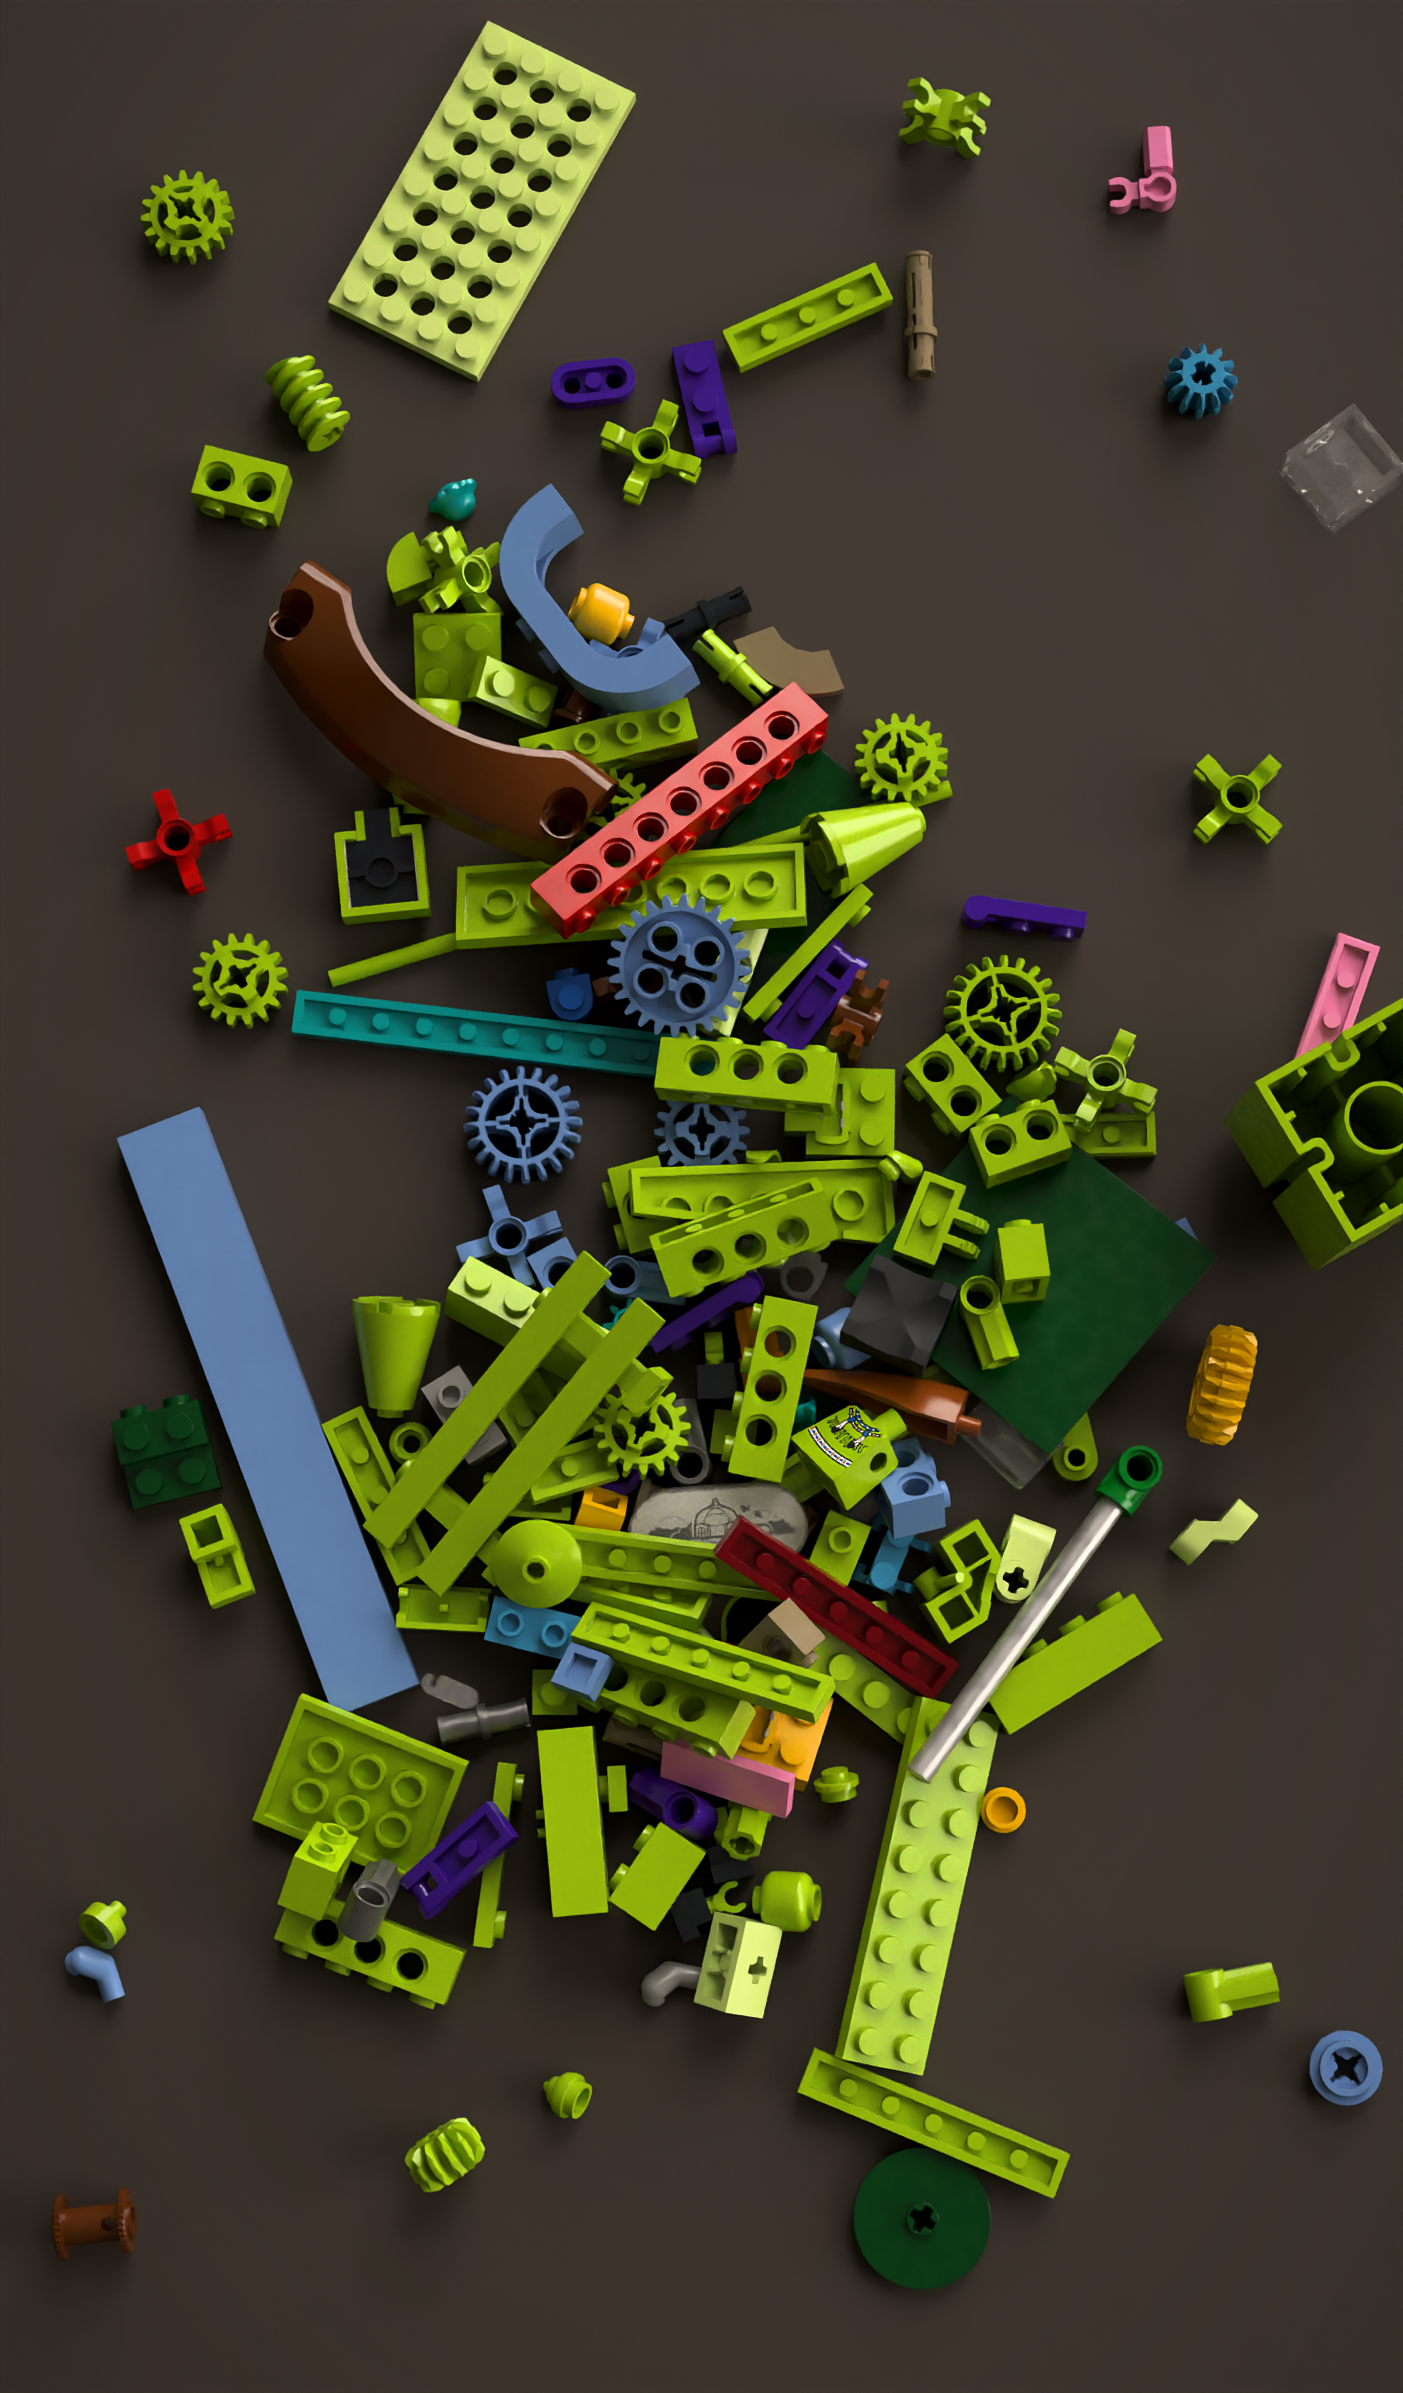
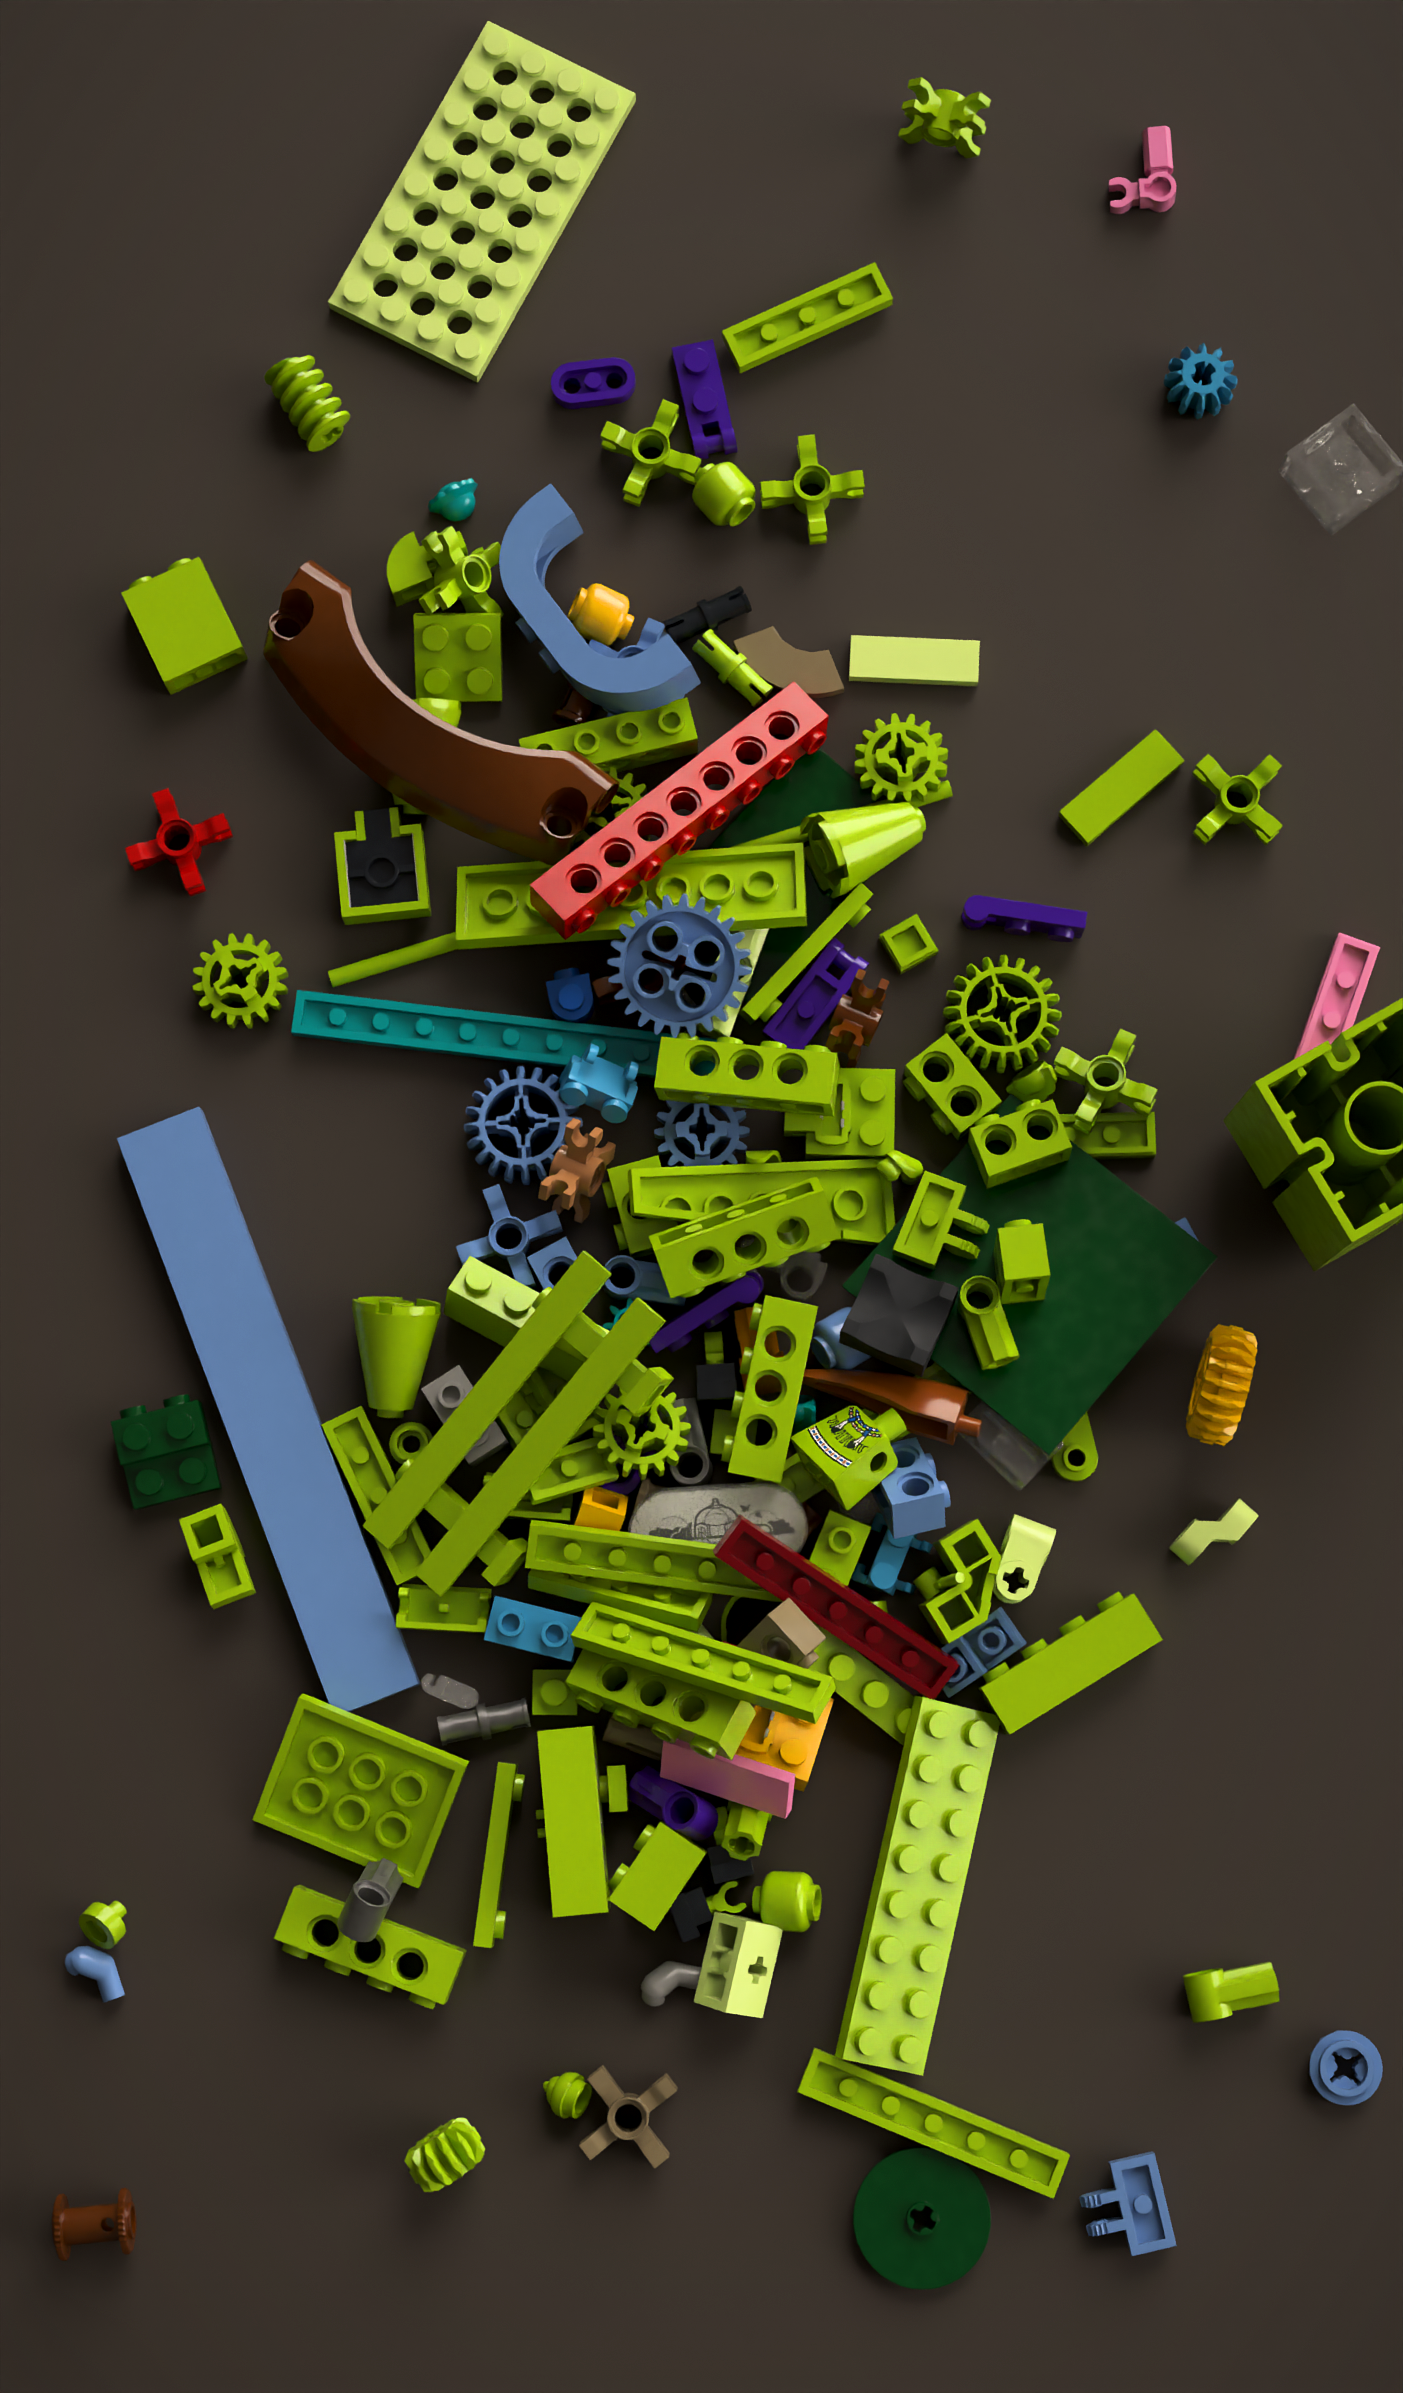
lime gear [141,170,235,265] -> none
lime brick [191,445,293,529] -> none
lime brick [277,1821,359,1921] -> none
dark purple plate [399,1801,520,1920] -> none
lime plate [468,656,558,729] -> none
lime dish [492,1519,583,1608] -> none
medium blue plate [551,1642,615,1703] -> none
lime plate [814,1766,859,1803] -> none
dark tan pin [904,250,938,381] -> none
flat silver piece [907,1446,1162,1784] -> none
yellow plate [980,1787,1026,1833] -> none
none -> lime brick [121,557,248,695]
none -> medium nougat pin [538,1118,616,1223]
none -> dark azure piece [558,1043,639,1123]
none -> dark tan pin [579,2065,678,2168]
none -> lime head [692,462,756,527]
none -> lime pin [760,434,865,545]
none -> yellowish green tile [849,635,980,687]
none -> lime tile [879,914,939,975]
none -> medium blue slope [940,1607,1027,1698]
none -> lime tile [1058,729,1185,847]
none -> medium blue hinge [1079,2151,1177,2256]

